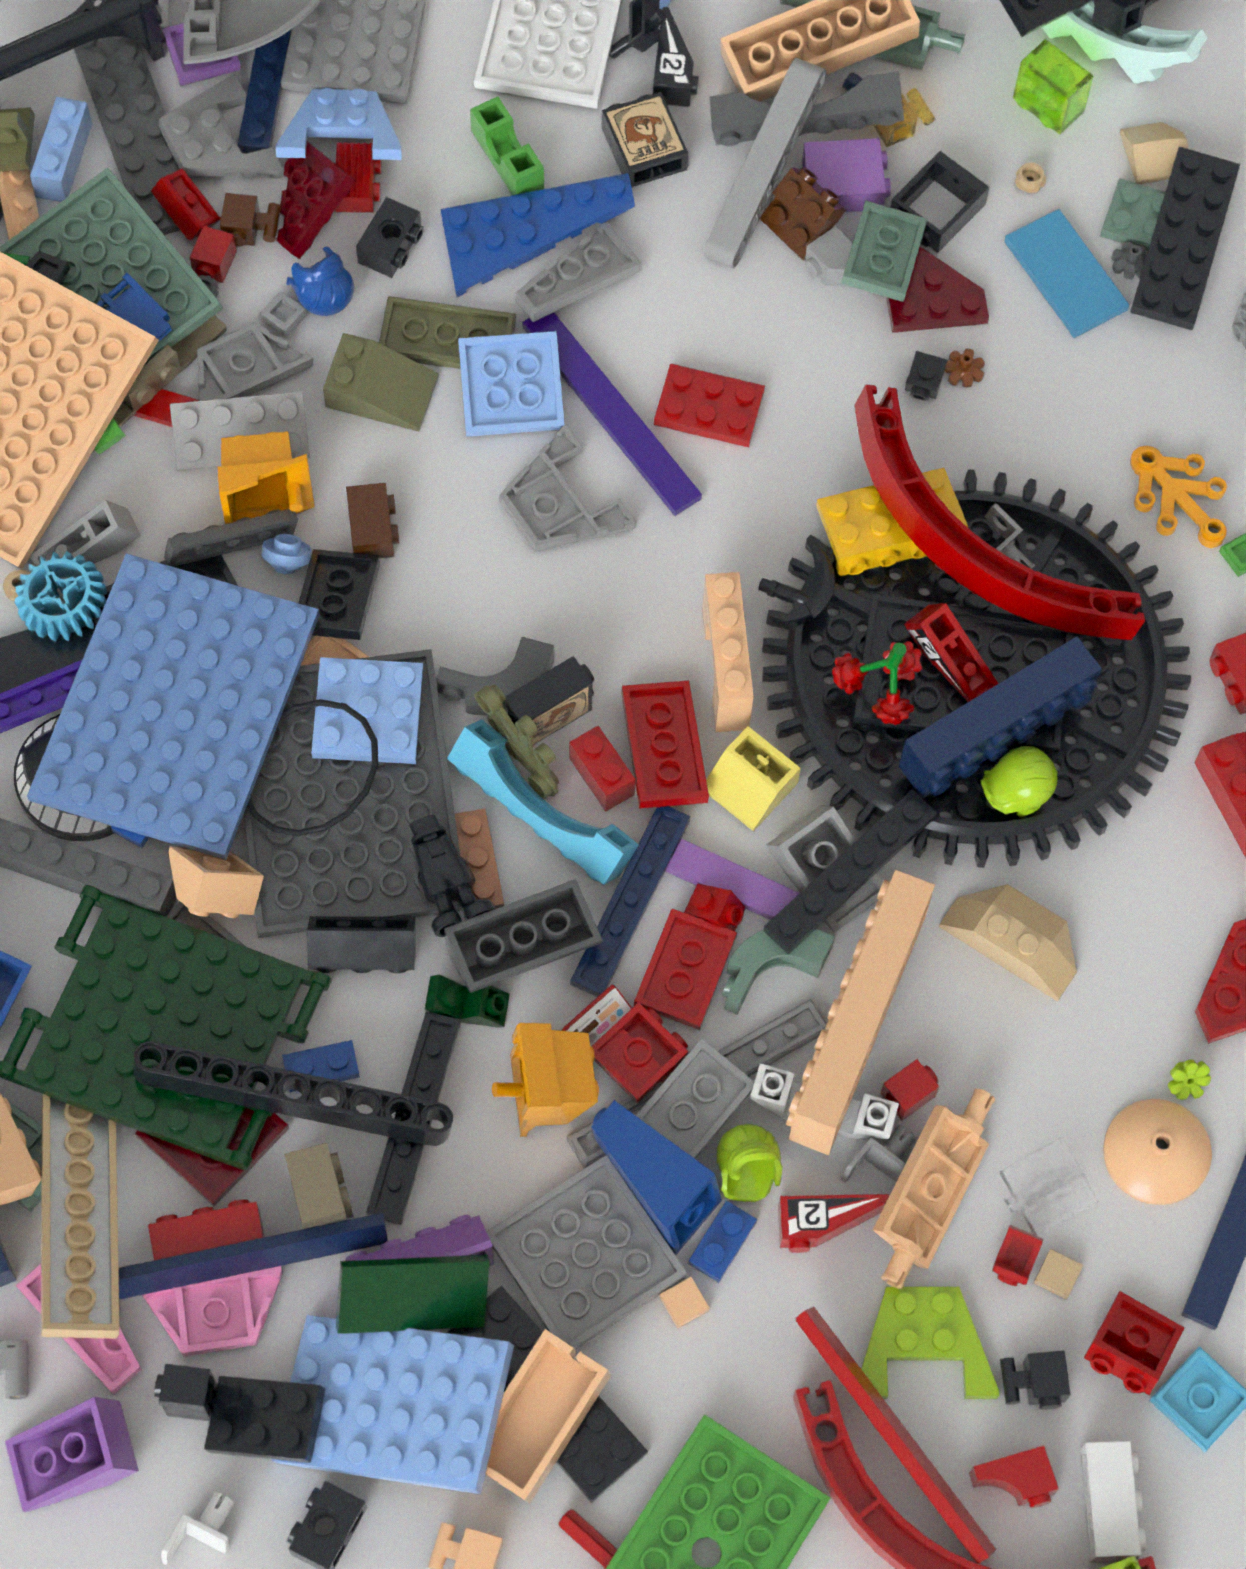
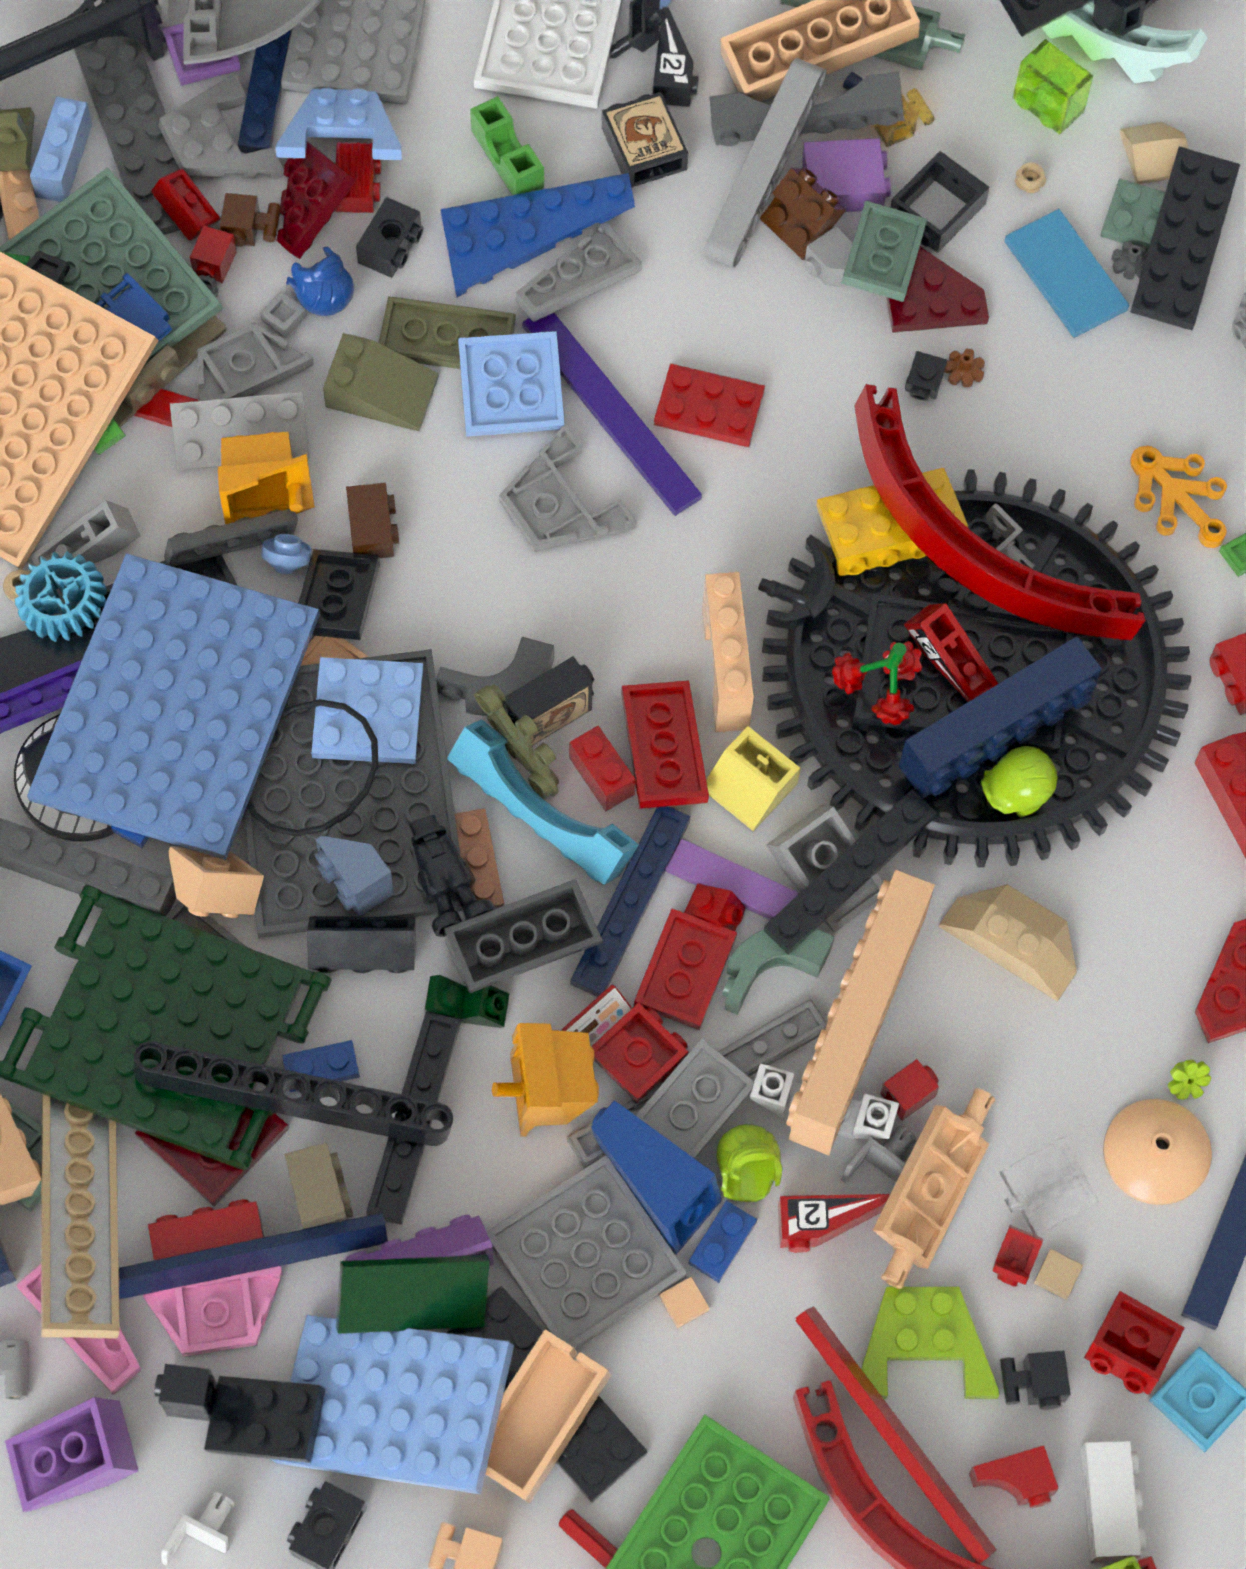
none -> sand blue slope [315,836,394,916]

